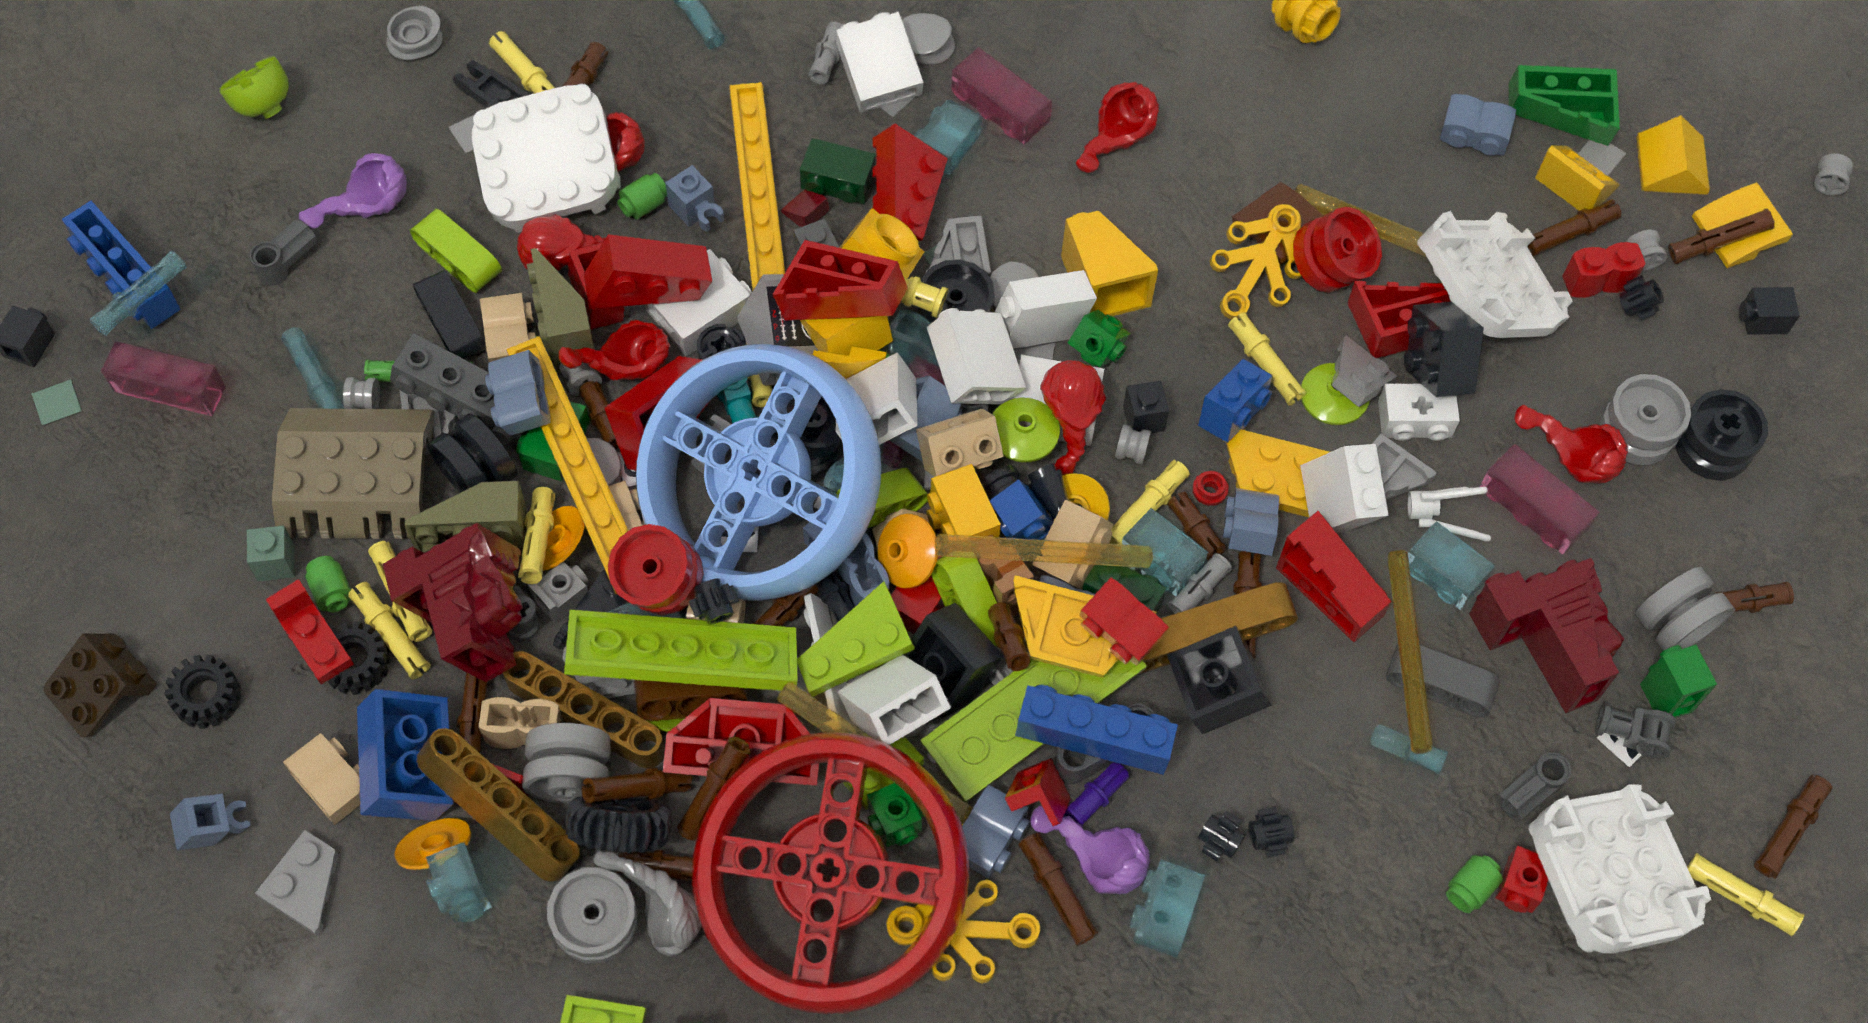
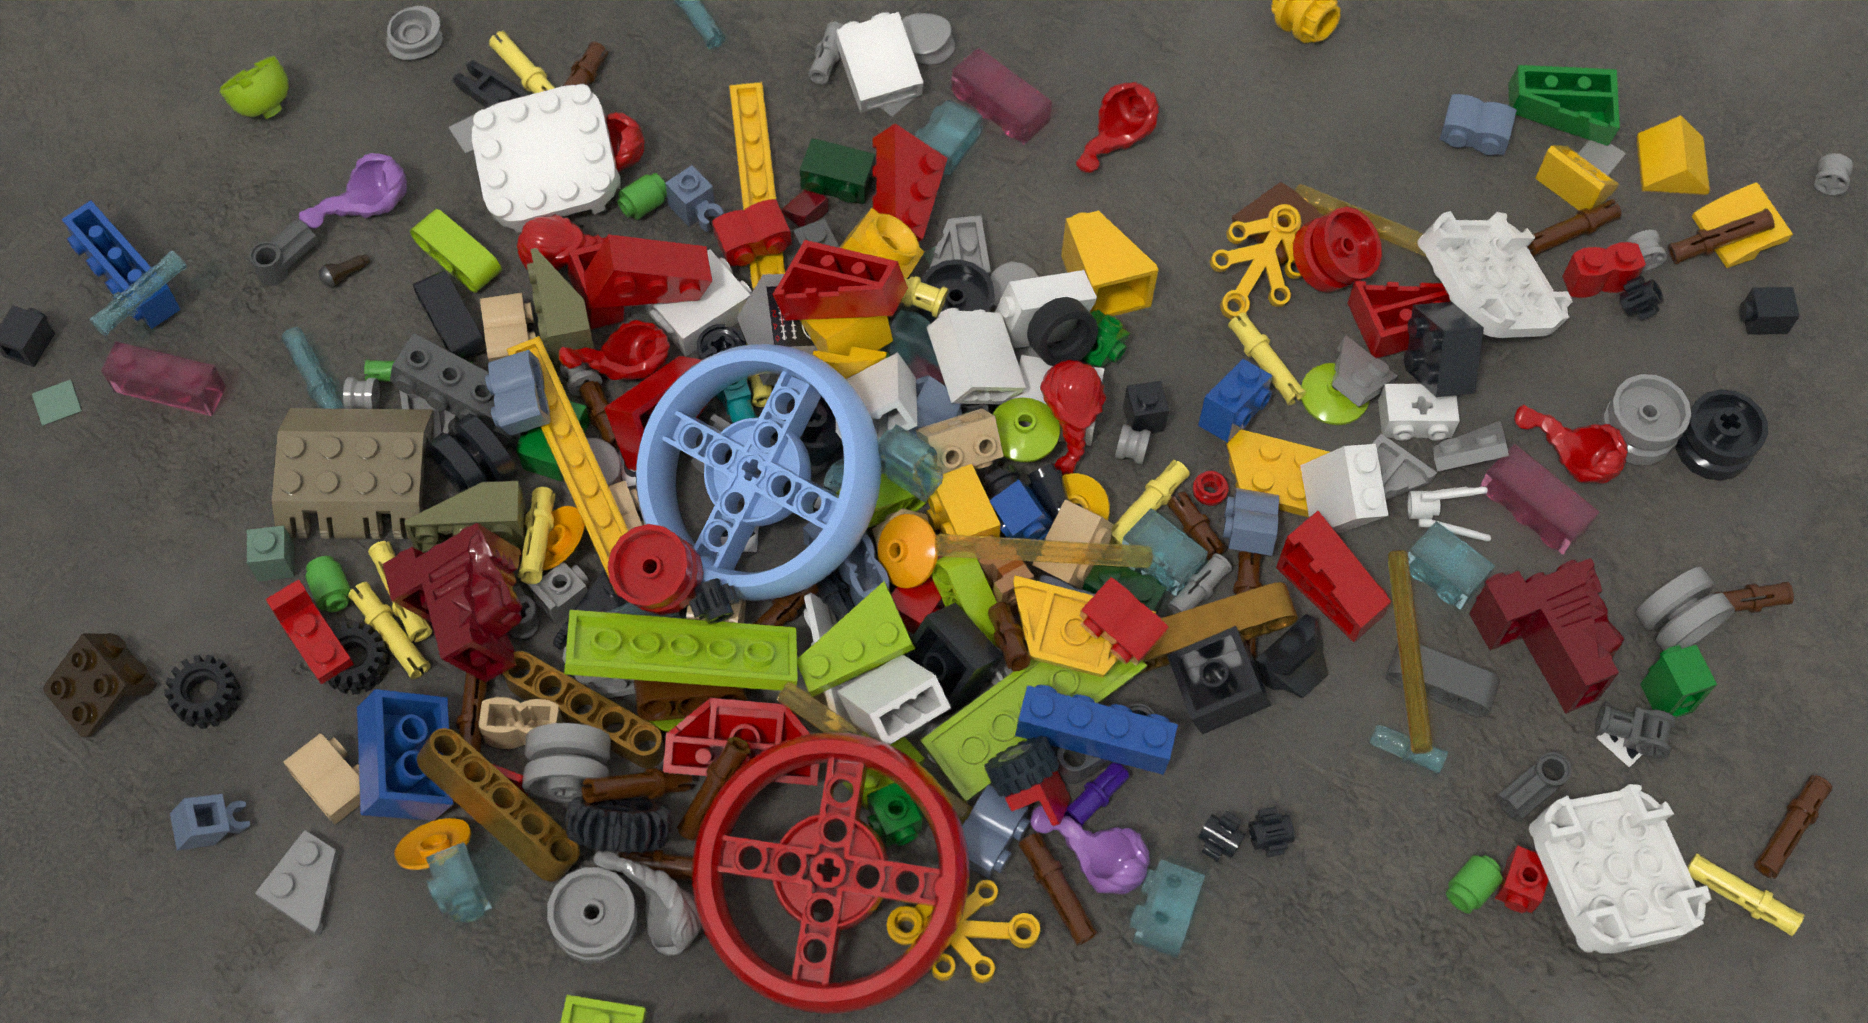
none -> dark brown piece [319,254,371,287]
none -> red brick [712,199,792,266]
none -> clear light blue brick [878,424,943,502]
none -> black wheel [984,736,1060,797]
none -> black tyre [1027,297,1098,366]
none -> black slope [1255,614,1329,698]
none -> light grey wing [1433,421,1509,472]

